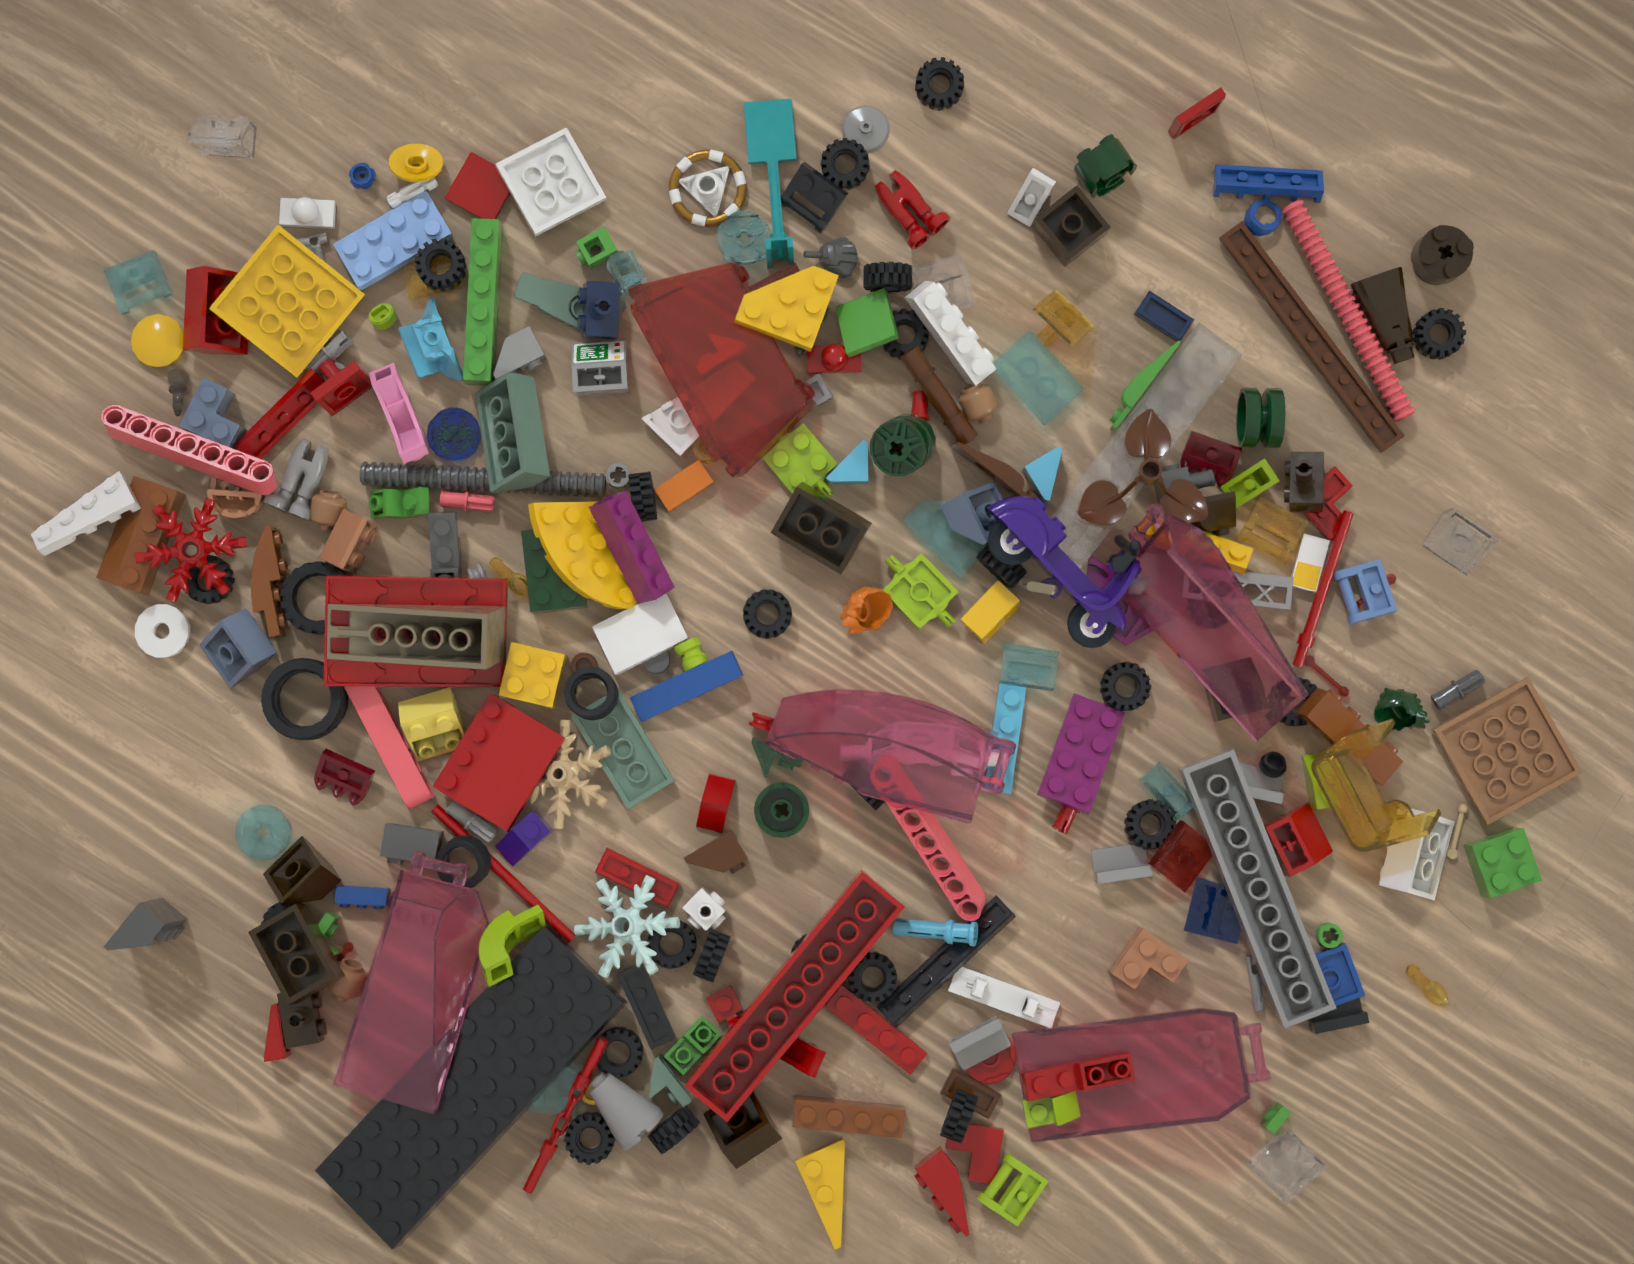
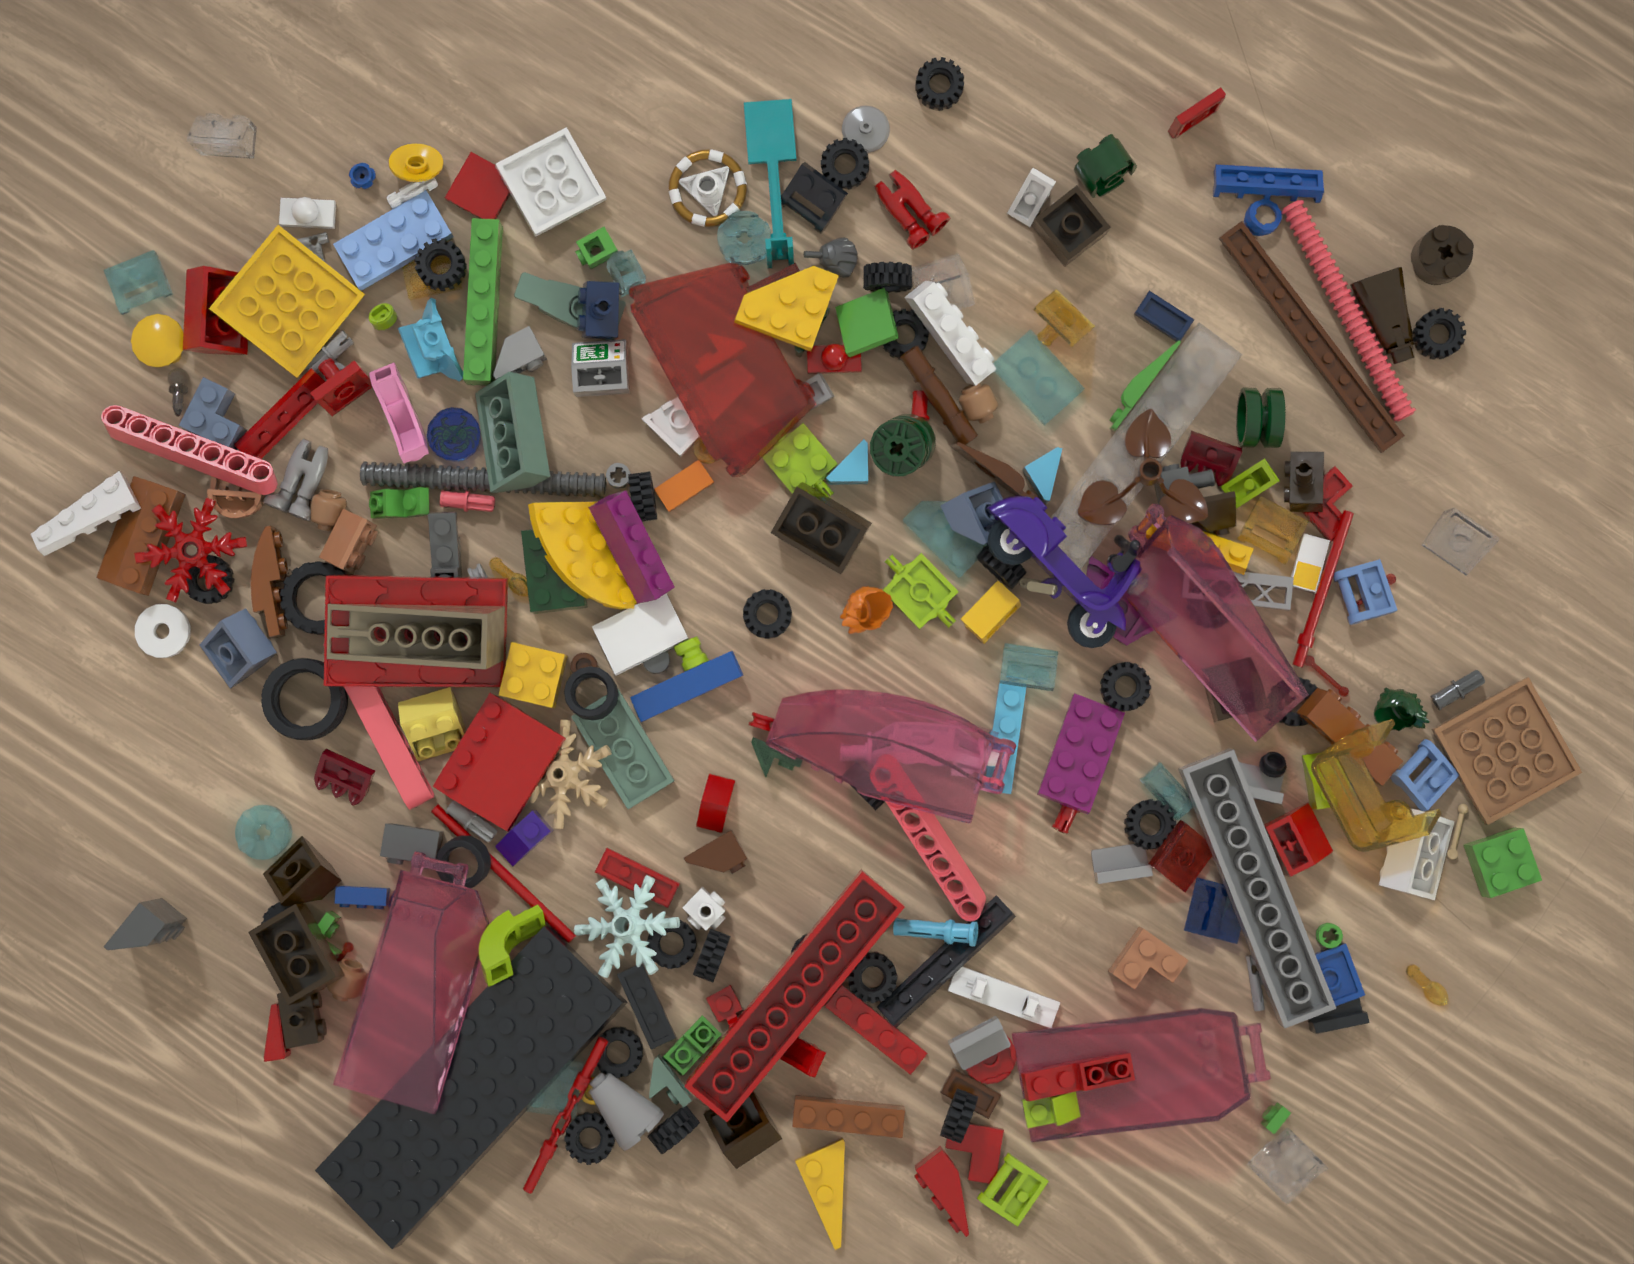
dark green brick [754,782,809,838] -> none
none -> medium blue plate [1390,739,1459,811]

